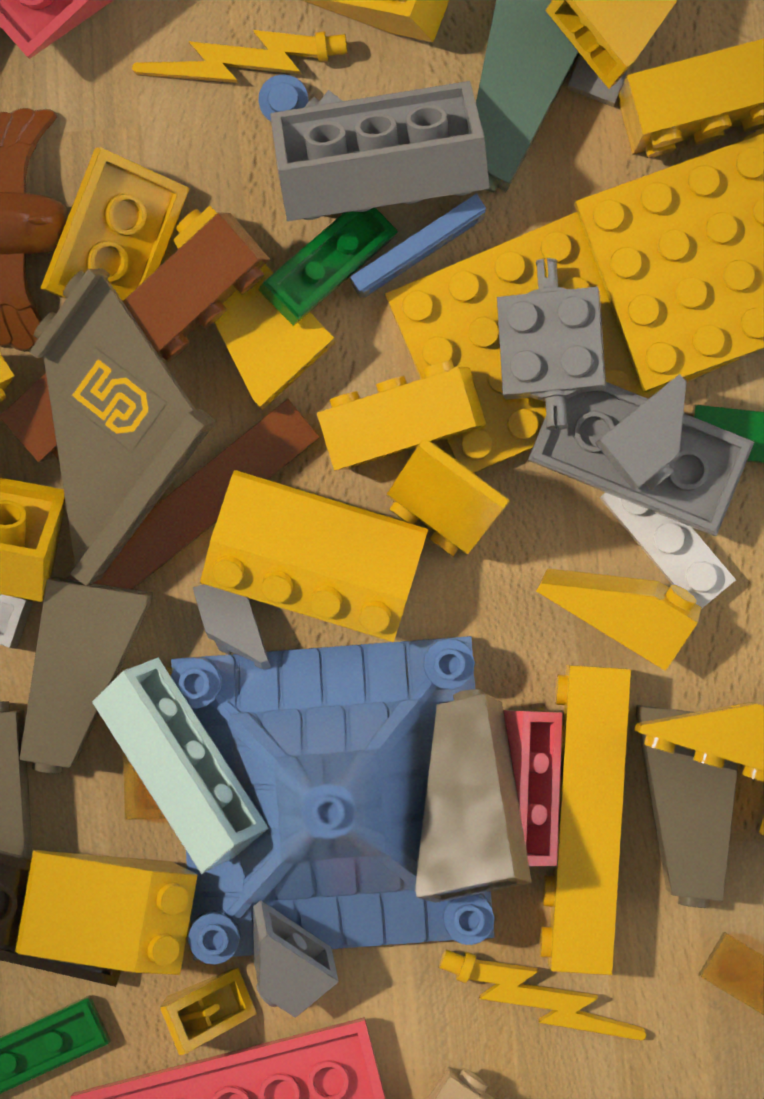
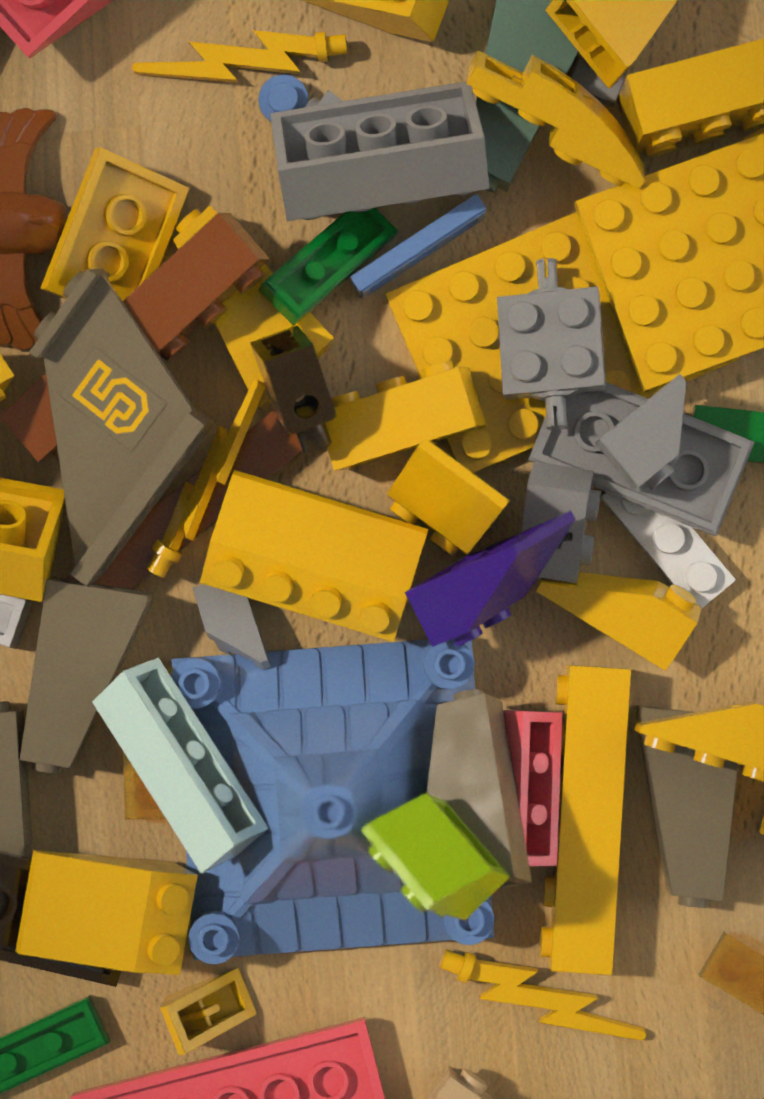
light grey slope [253,900,339,1018] -> none
none -> yellow piece [147,380,266,578]
none -> dark brown torso [250,325,337,453]
none -> lime slope [361,793,510,920]
none -> dark purple slope [405,510,576,647]
none -> yellow slope [466,50,645,189]
none -> light grey brick [522,462,601,583]

